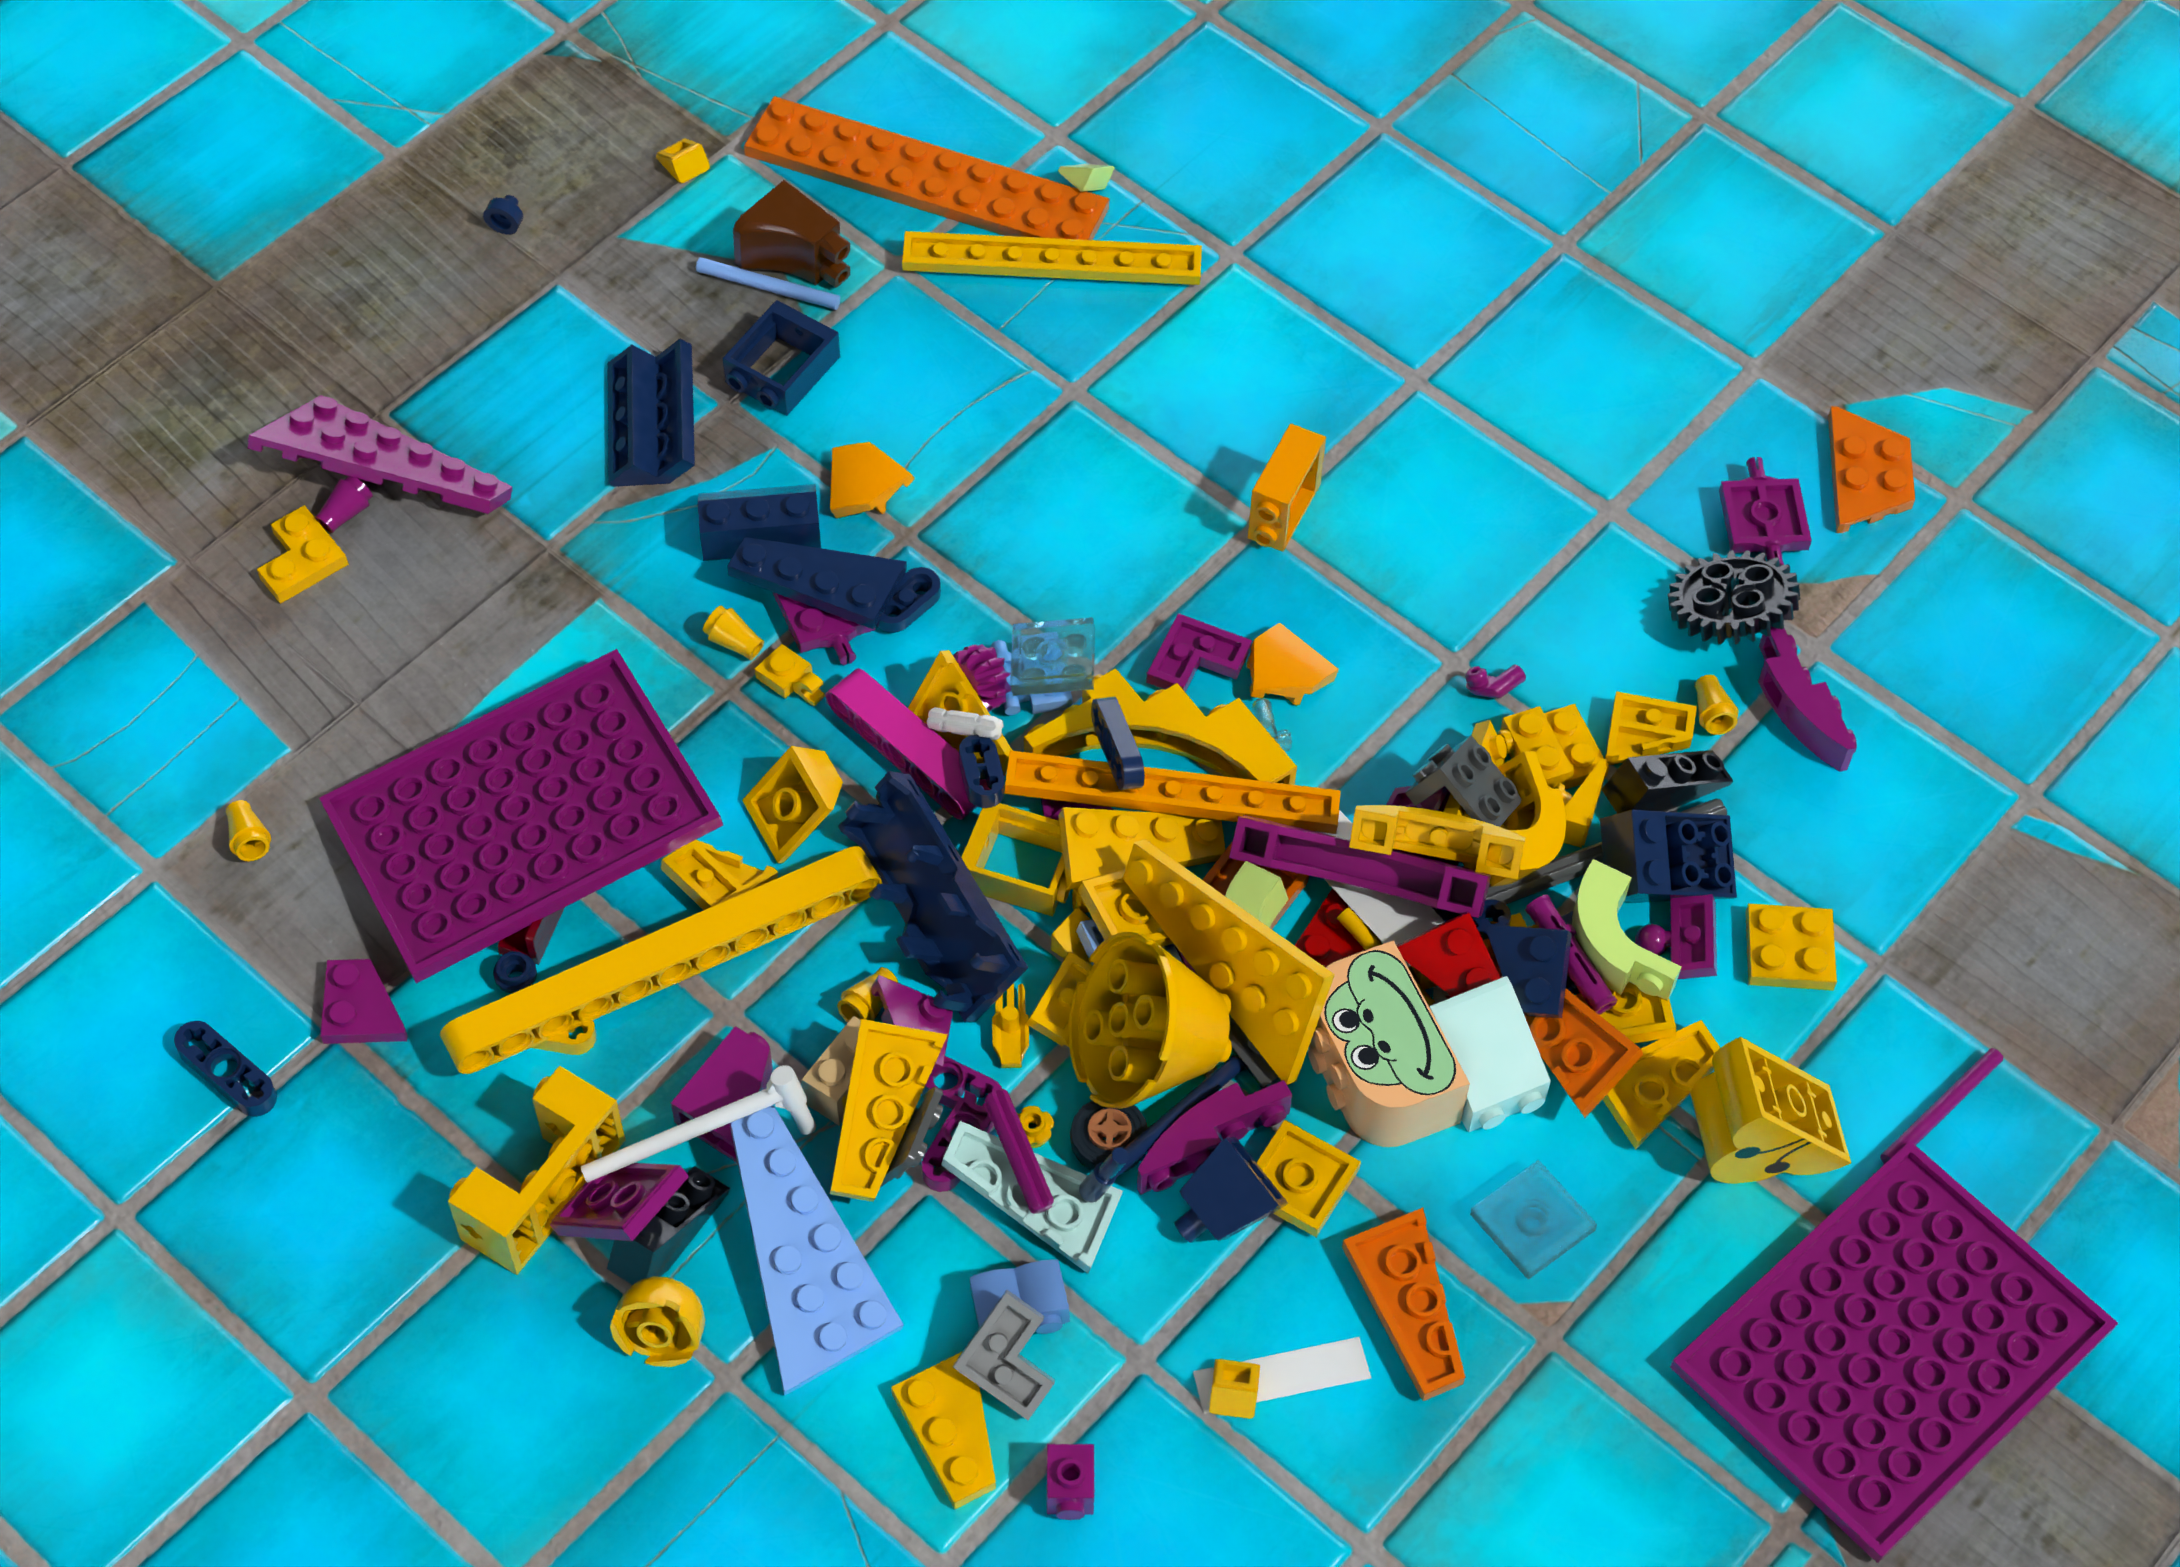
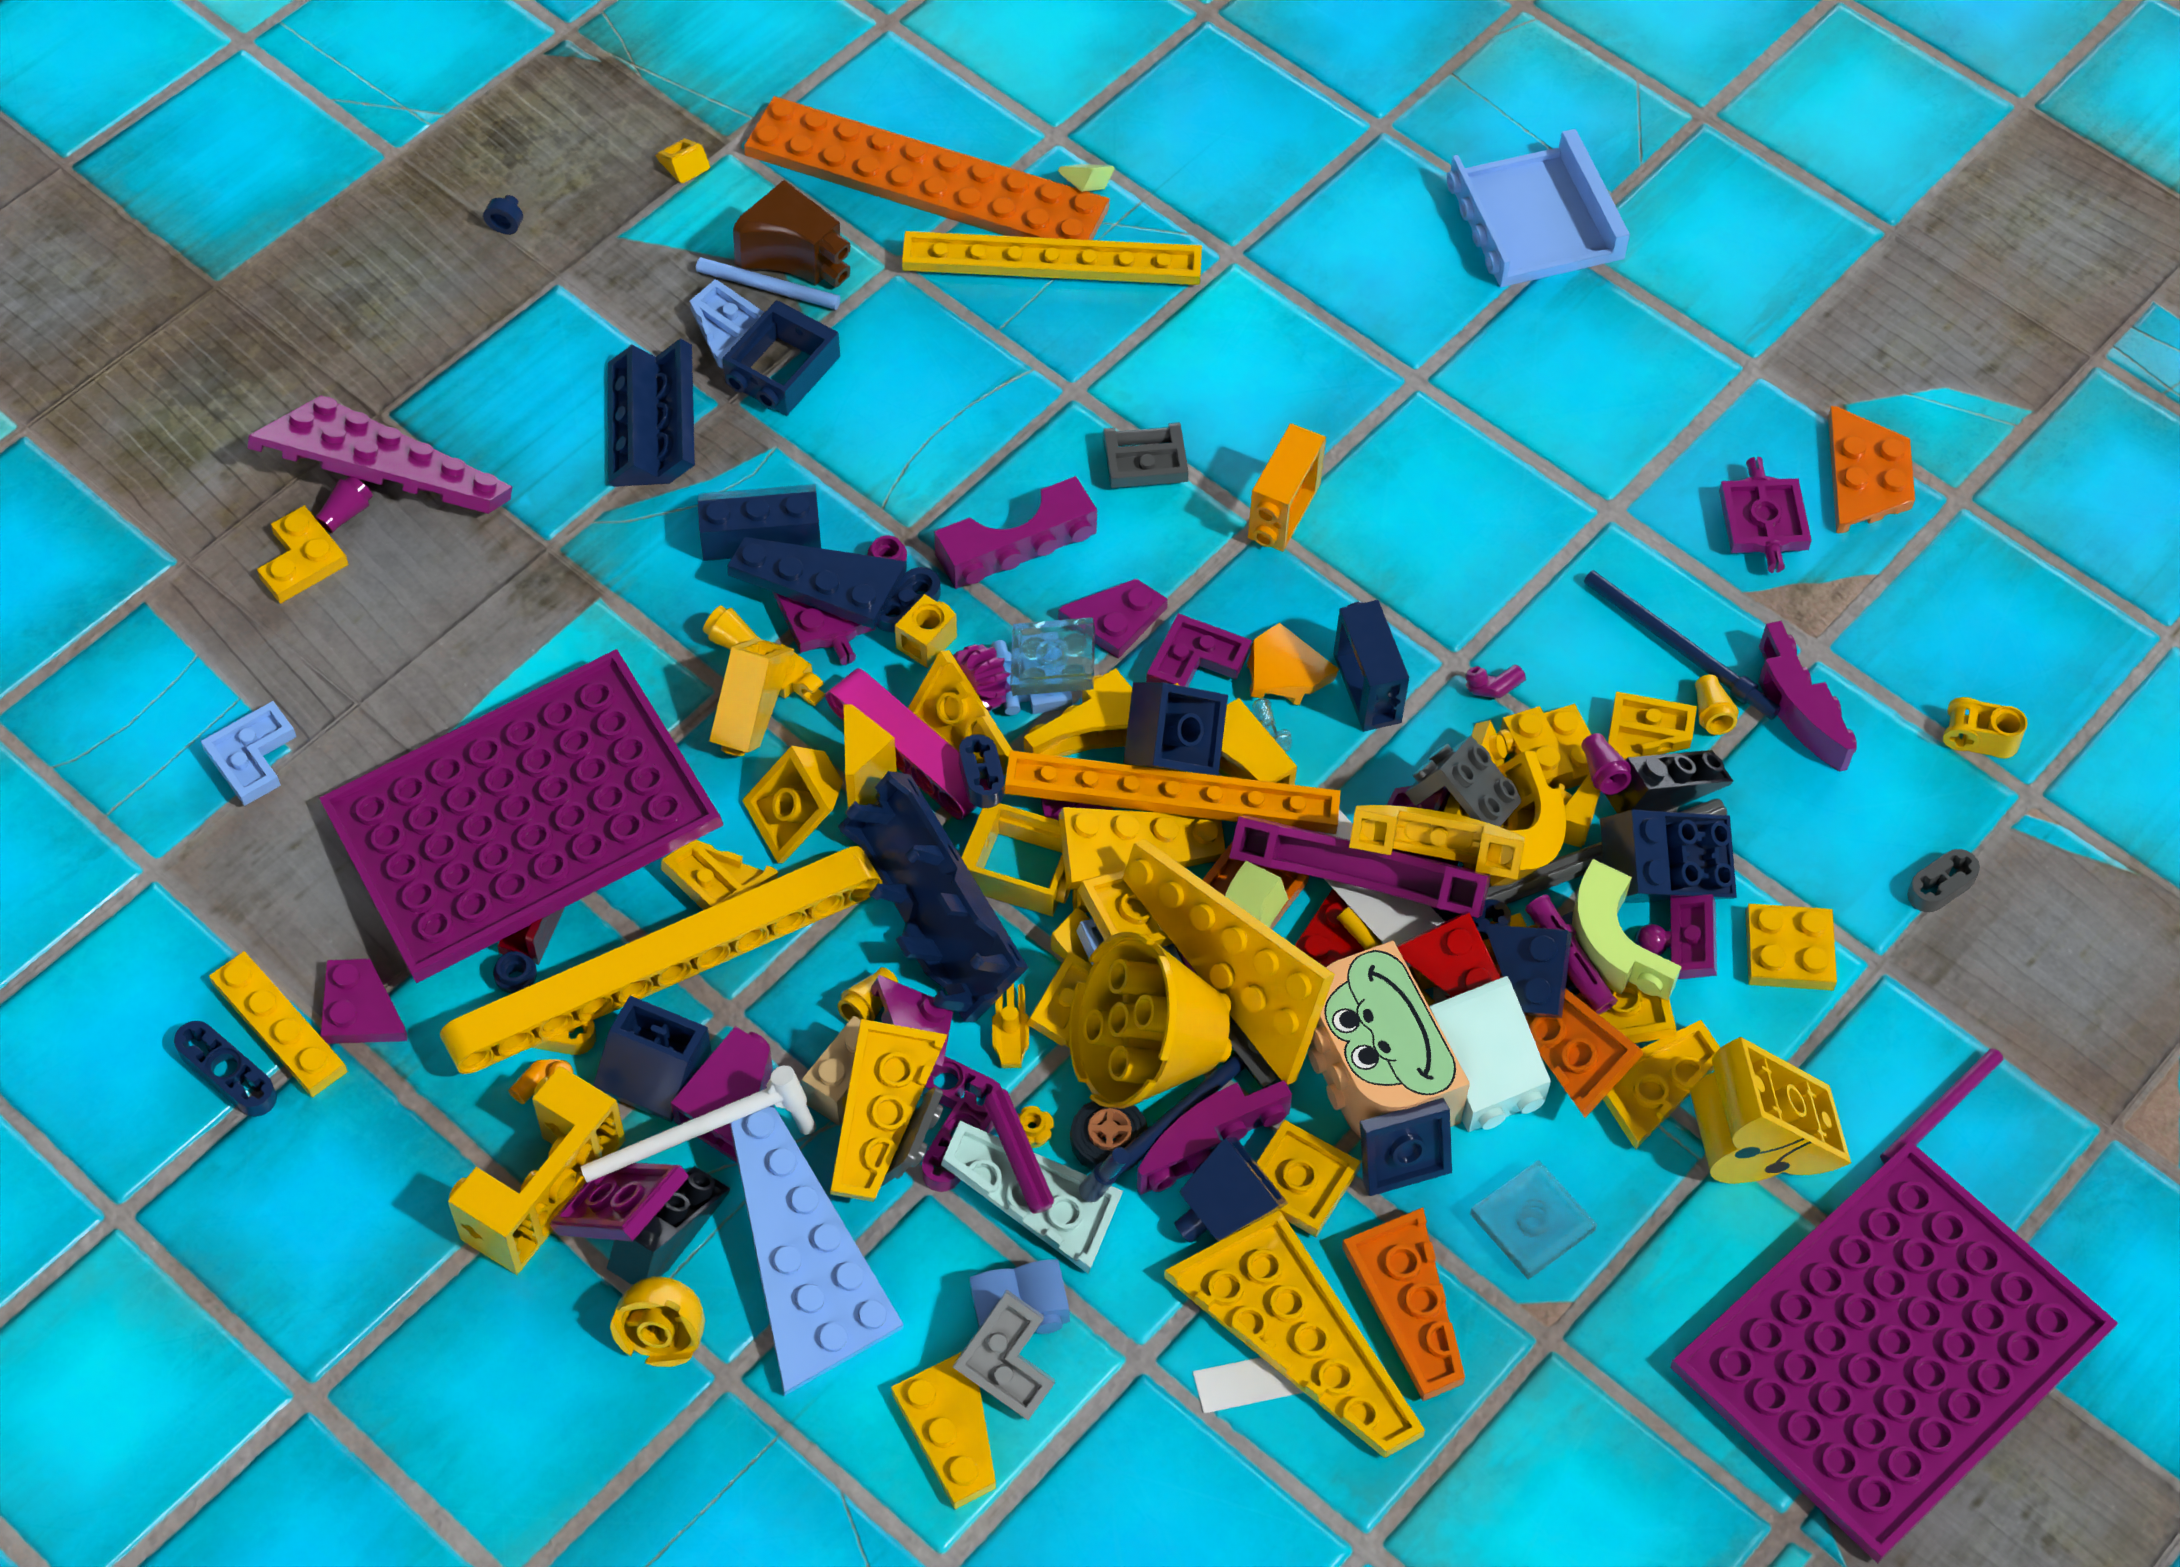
yellow cone [226,800,271,861] -> none
light orange slope [830,442,915,519] -> none
white axle [926,707,1004,740] -> none
magenta brick [1047,1444,1094,1520] -> none
dark blue beam [1091,696,1145,790] -> none
yellow slope [1209,1359,1260,1419] -> none
black gear [1668,550,1800,644] -> none
none -> light blue plate [201,701,296,806]
none -> yellow plate [209,951,348,1098]
none -> light orange arm [508,1059,573,1104]
none -> dark blue slope [593,995,712,1122]
none -> light blue wing [690,279,765,369]
none -> yellow slope [709,638,794,756]
none -> yellow slope [844,704,897,808]
none -> magenta plate [867,535,907,561]
none -> yellow brick [895,594,957,668]
none -> magenta arch [934,476,1097,589]
none -> magenta wing [1058,578,1168,659]
none -> dark grey plate [1103,422,1189,488]
none -> dark blue slope [1123,682,1228,776]
none -> yellow wing [1164,1210,1425,1458]
none -> dark blue window [1333,600,1409,732]
none -> dark blue plate [1360,1098,1452,1196]
none -> light blue panel [1446,129,1630,288]
none -> magenta cone [1581,733,1631,794]
none -> dark blue bar [1584,570,1781,720]
none -> dark grey beam [1907,849,1980,912]
none -> yellow piece [1943,697,2028,759]

